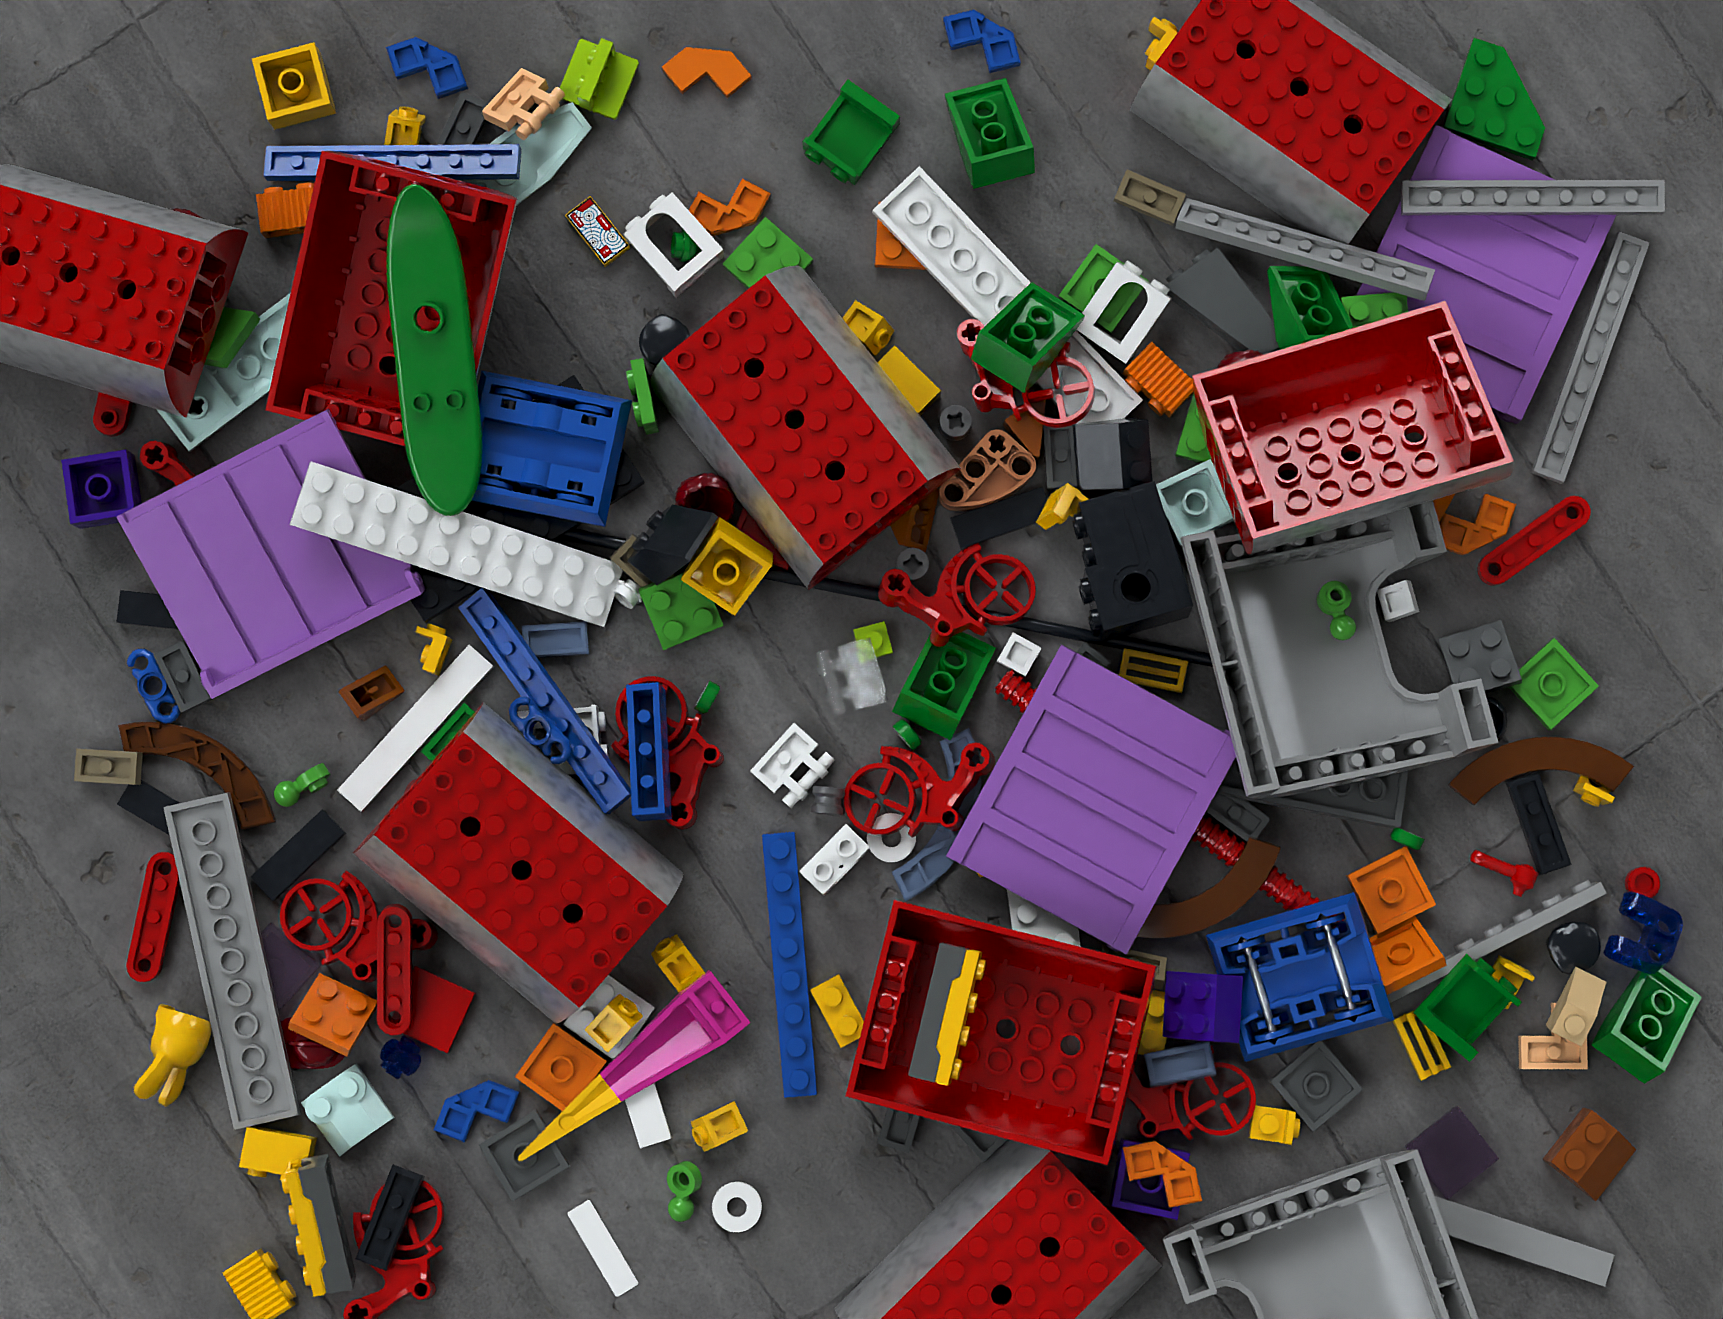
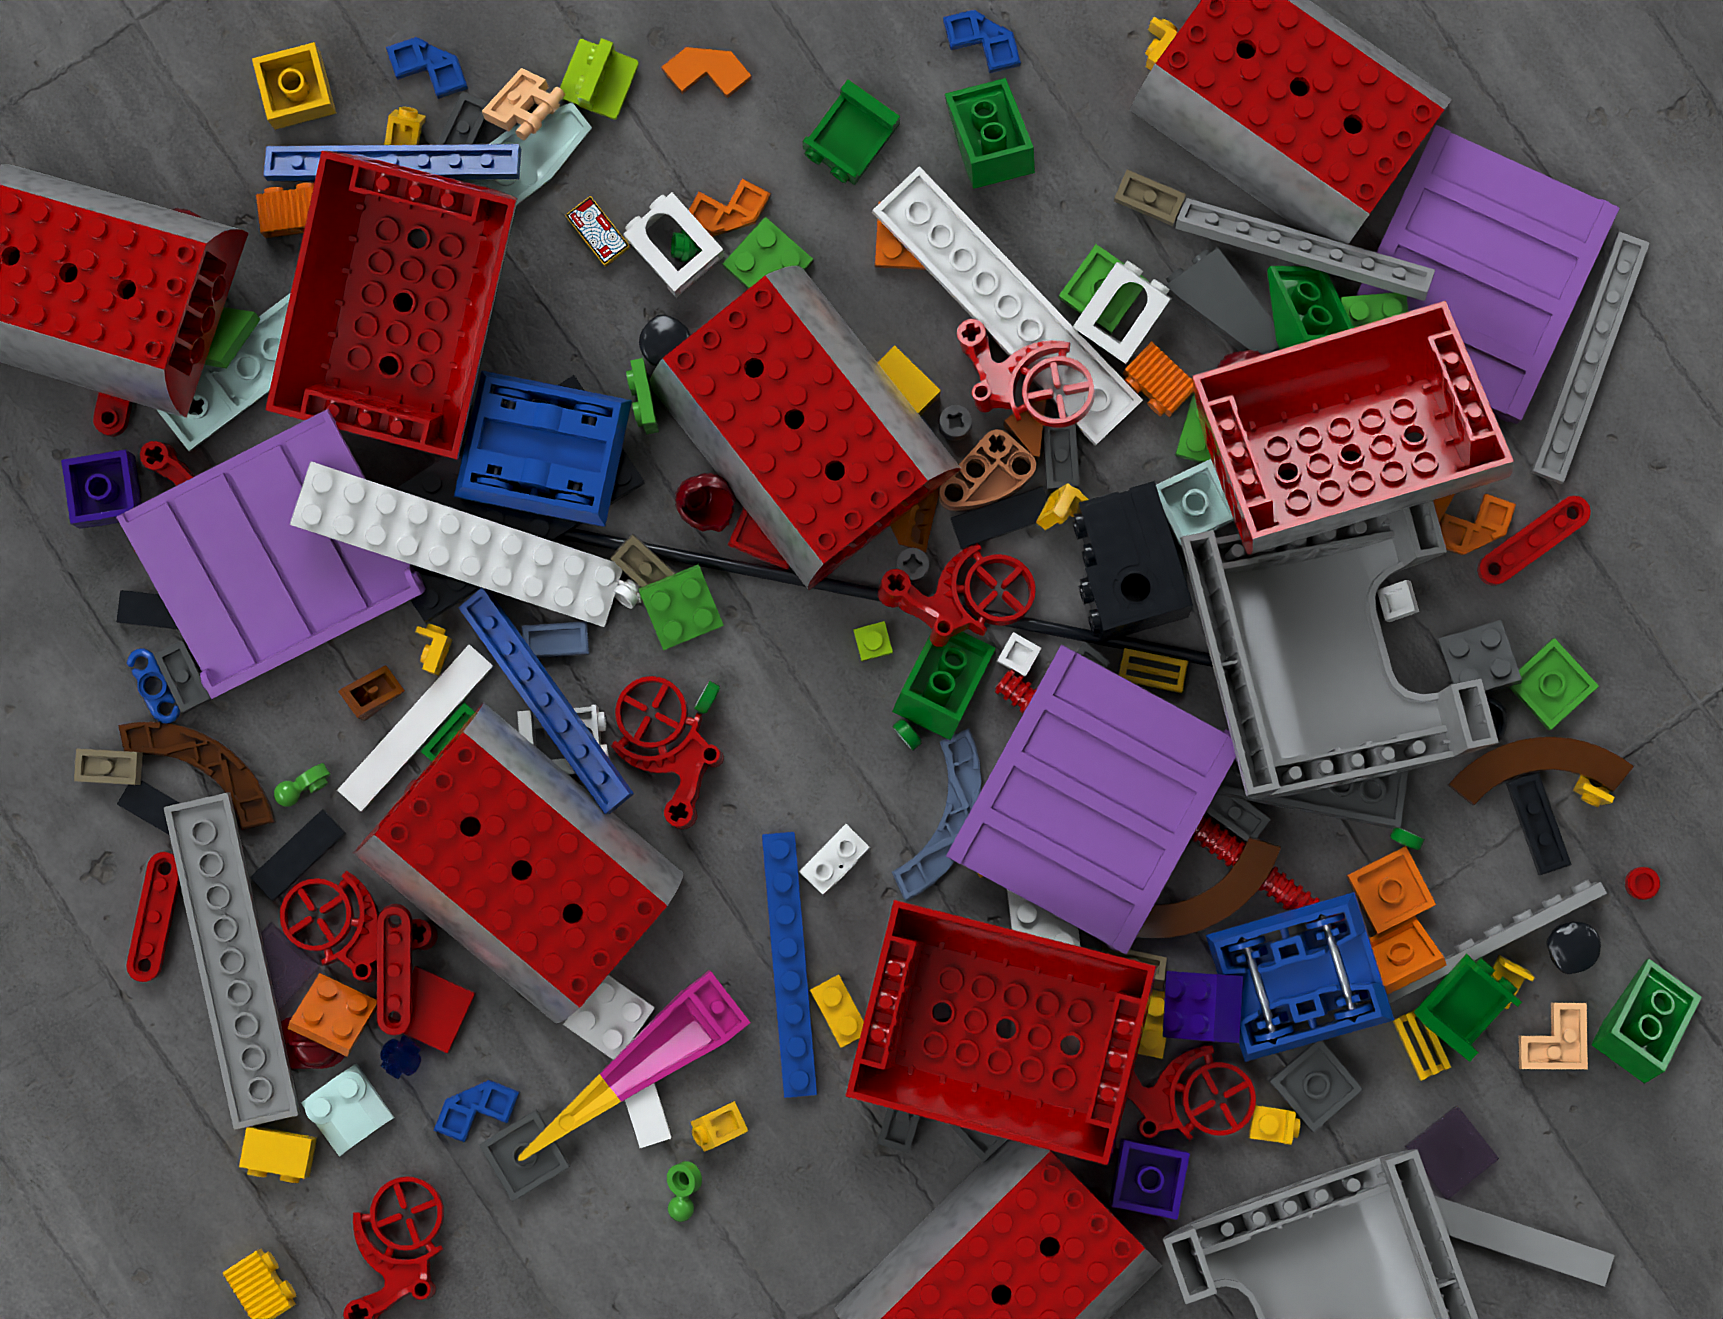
yellow piece [134,1004,211,1107] -> none
piece [281,1154,356,1297] -> none
black tile [355,1164,425,1271] -> none
green piece [386,184,483,516] -> none
blue piece [509,697,571,765] -> none
orange plate [515,1023,607,1111] -> none
white sticker [568,1200,638,1297] -> none
yellow bracket [584,994,643,1053] -> none
blue brick [626,682,672,821] -> none
black slope [628,504,718,586] -> none
yellow bracket [651,934,705,992] -> none
yellow slope [681,517,773,616] -> none
white piece [712,1182,762,1232] -> none
white plate [750,723,835,809] -> none
flat silver wheel [811,786,845,816] -> none
clear plate [816,638,888,715] -> none
yellow bracket [842,300,894,356] -> none
red piece [844,742,995,838] -> none
white piece [867,813,916,862] -> none
piece [908,942,986,1086] -> none
green slope [971,282,1085,393] -> none
black slope [1073,417,1153,490] -> none
orange tile [1122,1141,1202,1208] -> none
sand blue tile [1144,1041,1217,1088] -> none
bright green plate [1316,581,1356,641] -> none
light grey plate [1401,180,1665,215] -> none
green plate [1442,38,1545,161] -> none
red piece [1470,850,1539,897] -> none
dark orange slope [1543,1108,1636,1201] -> none
tan slope [1546,966,1606,1047] -> none
clear blue piece [1603,892,1683,974] -> none

